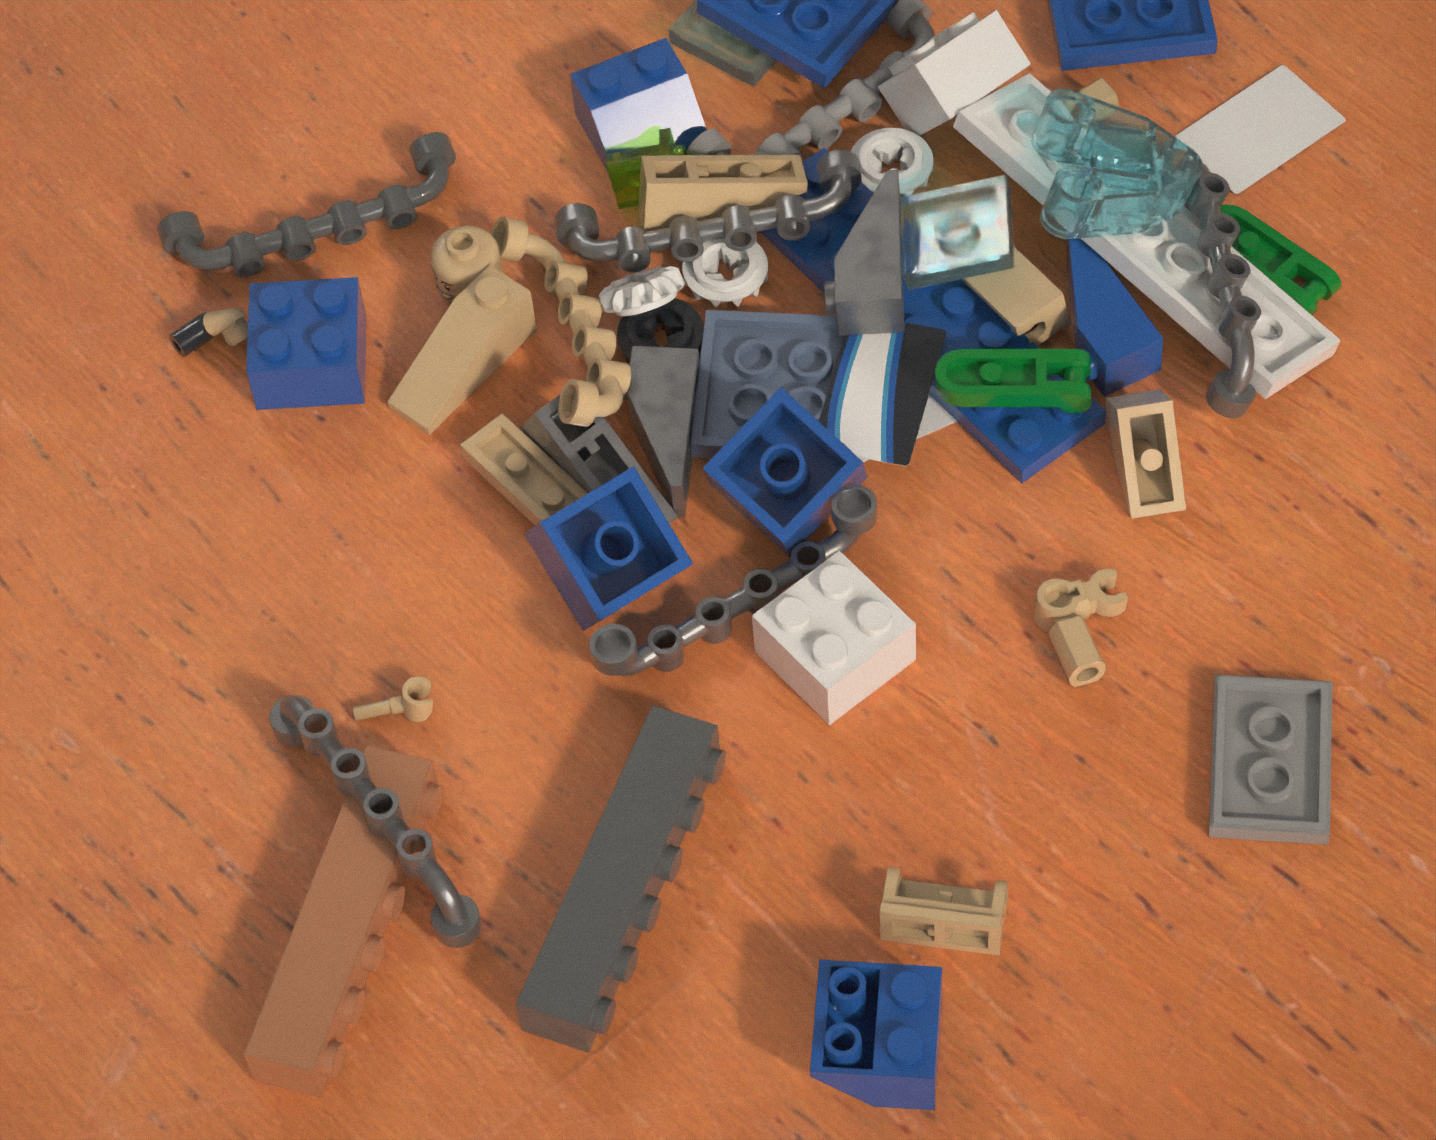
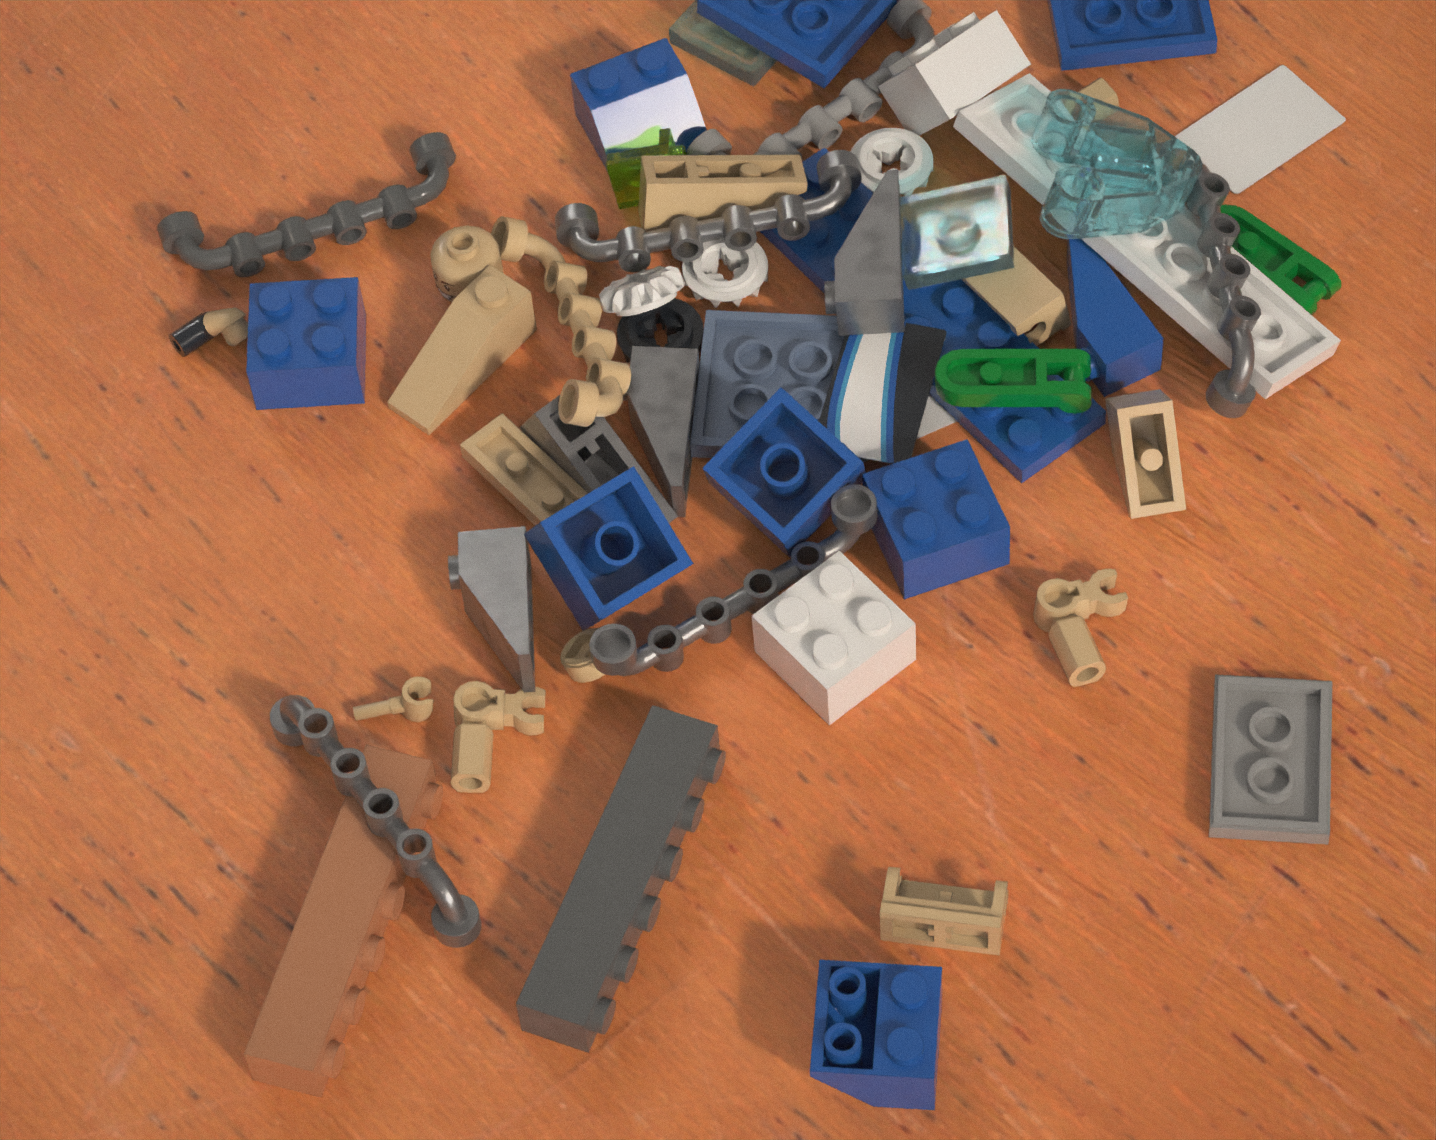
none -> flat silver slope [448,526,536,693]
none -> tan bar [451,681,546,793]
none -> tan tile [560,628,605,683]
none -> blue brick [862,439,1010,599]

